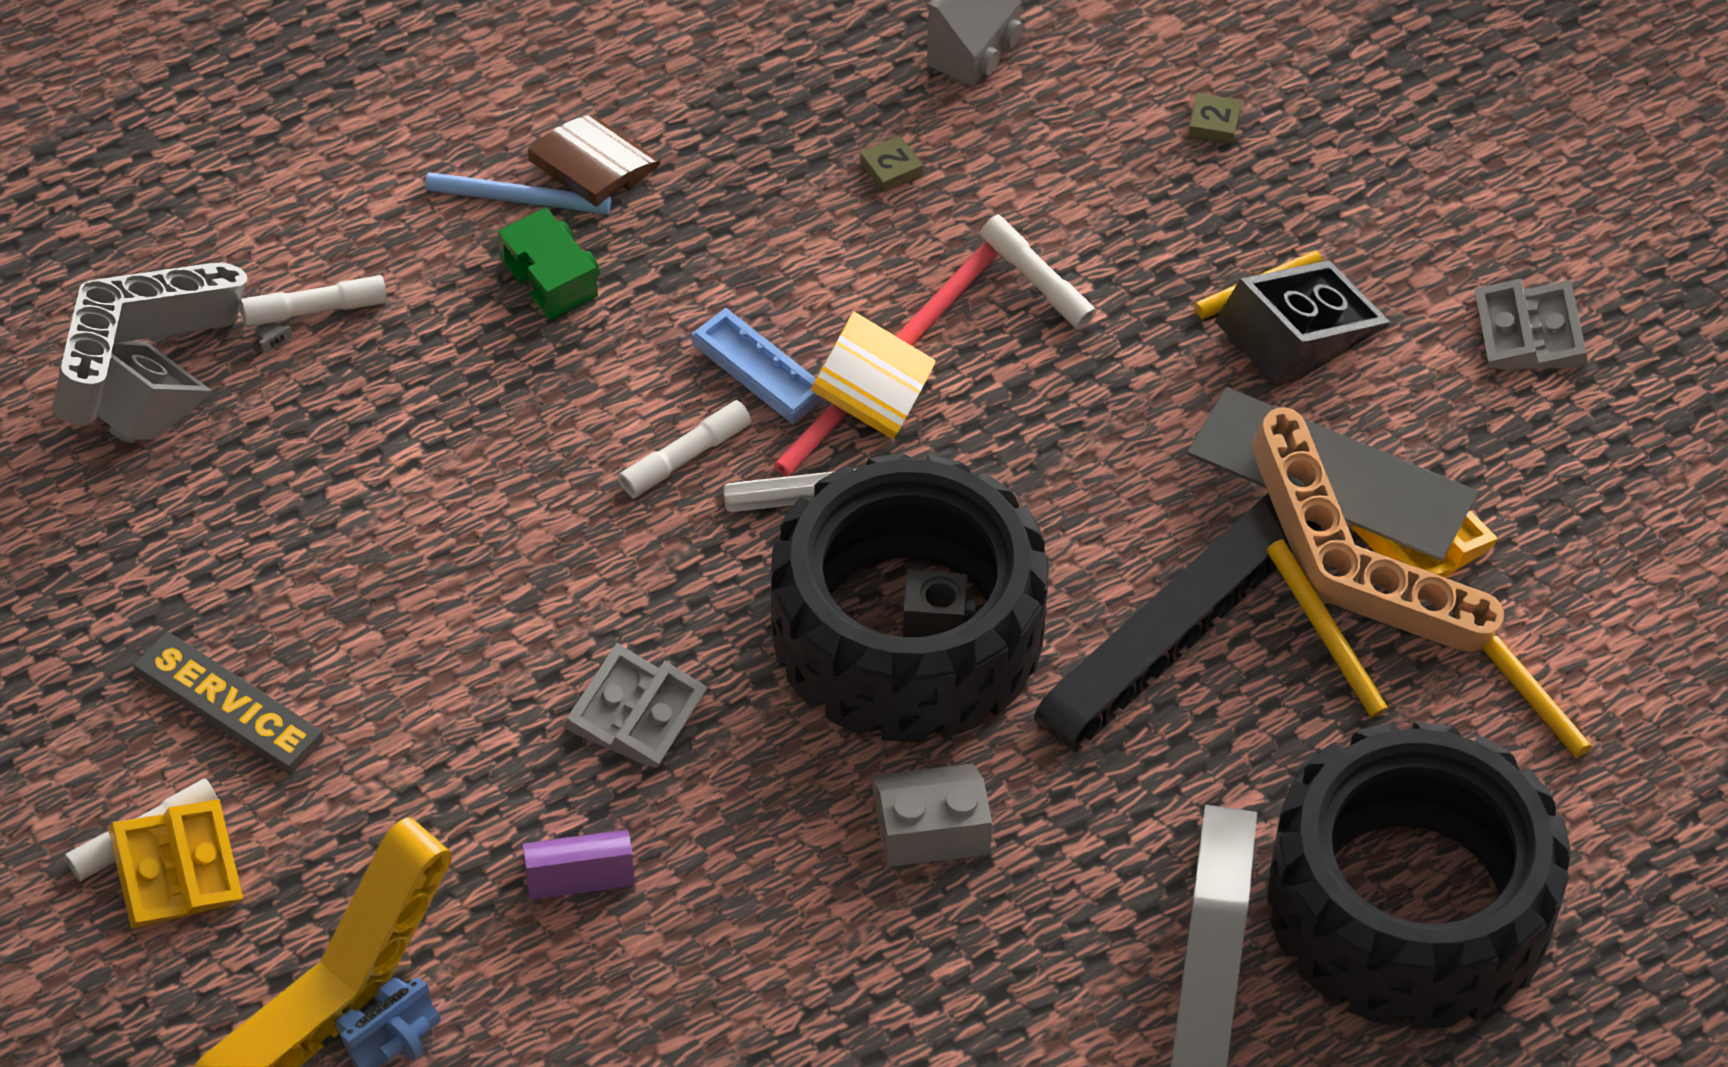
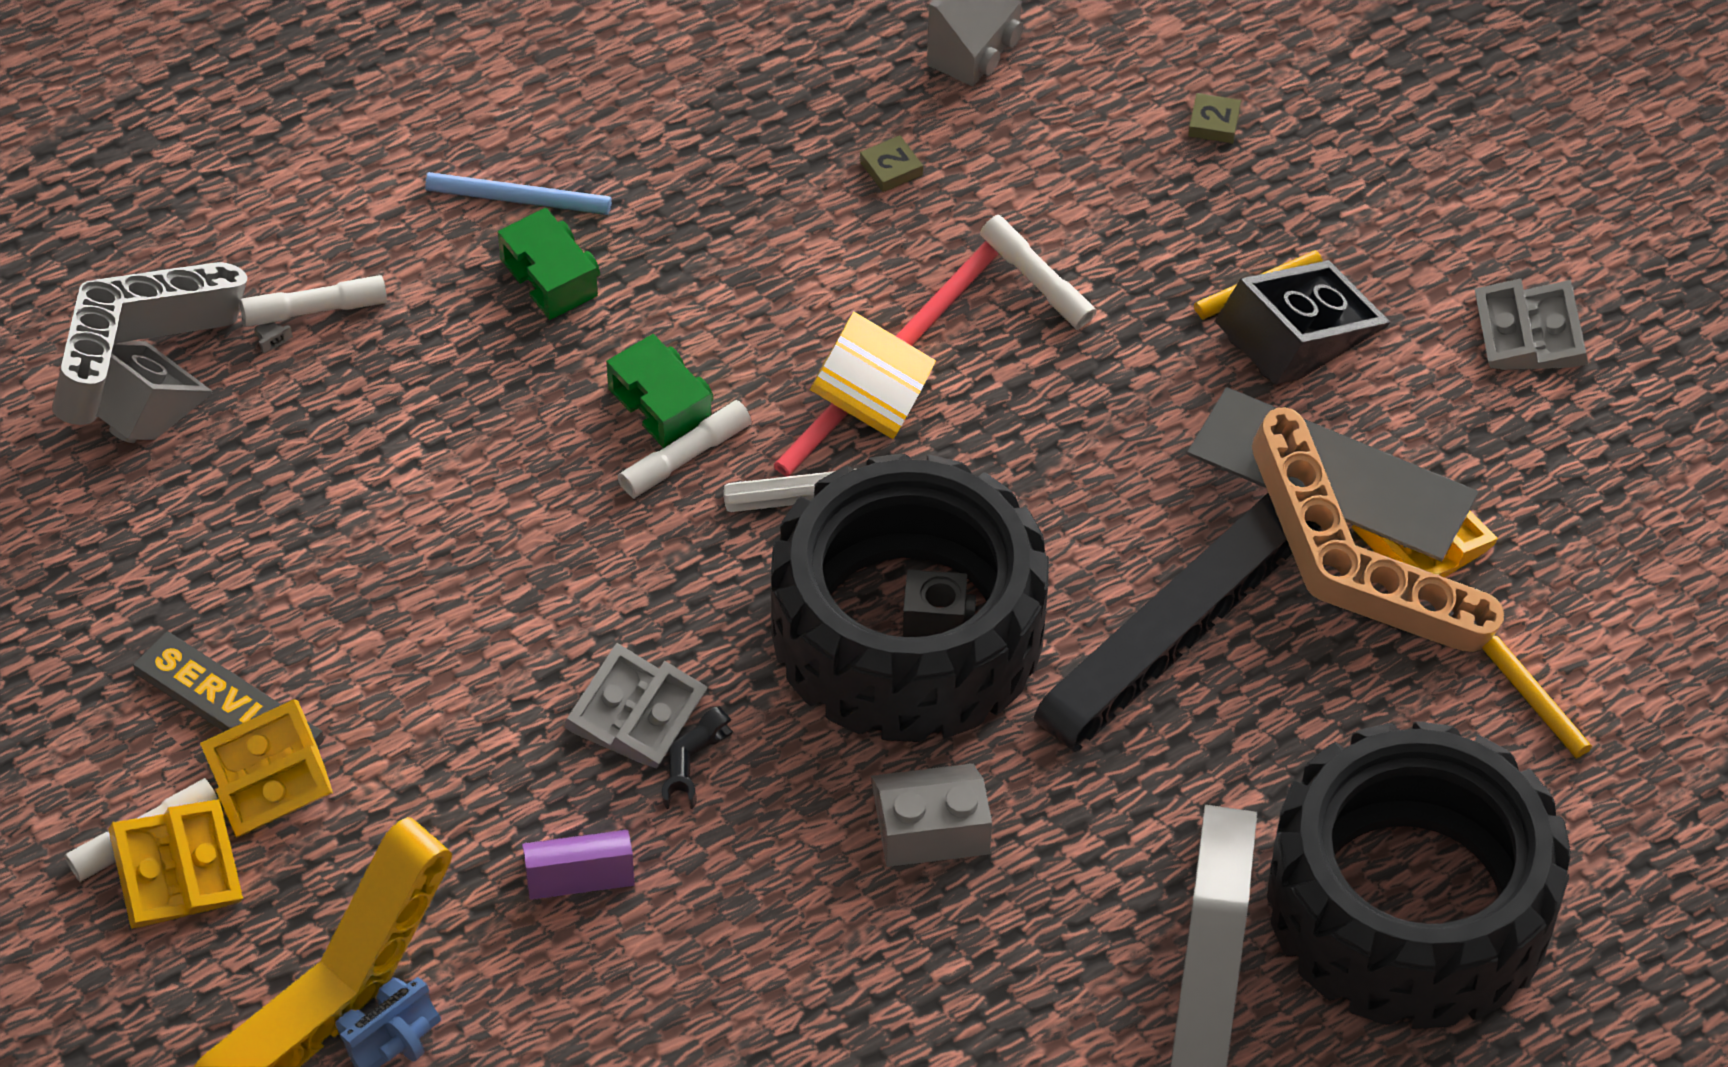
reddish brown slope [528,115,660,207] -> none
light blue plate [692,308,825,424] -> none
yellow bar [1266,539,1388,719] -> none
none -> yellow slope [200,699,333,837]
none -> green brick [606,333,714,448]
none -> black arm [662,706,733,809]

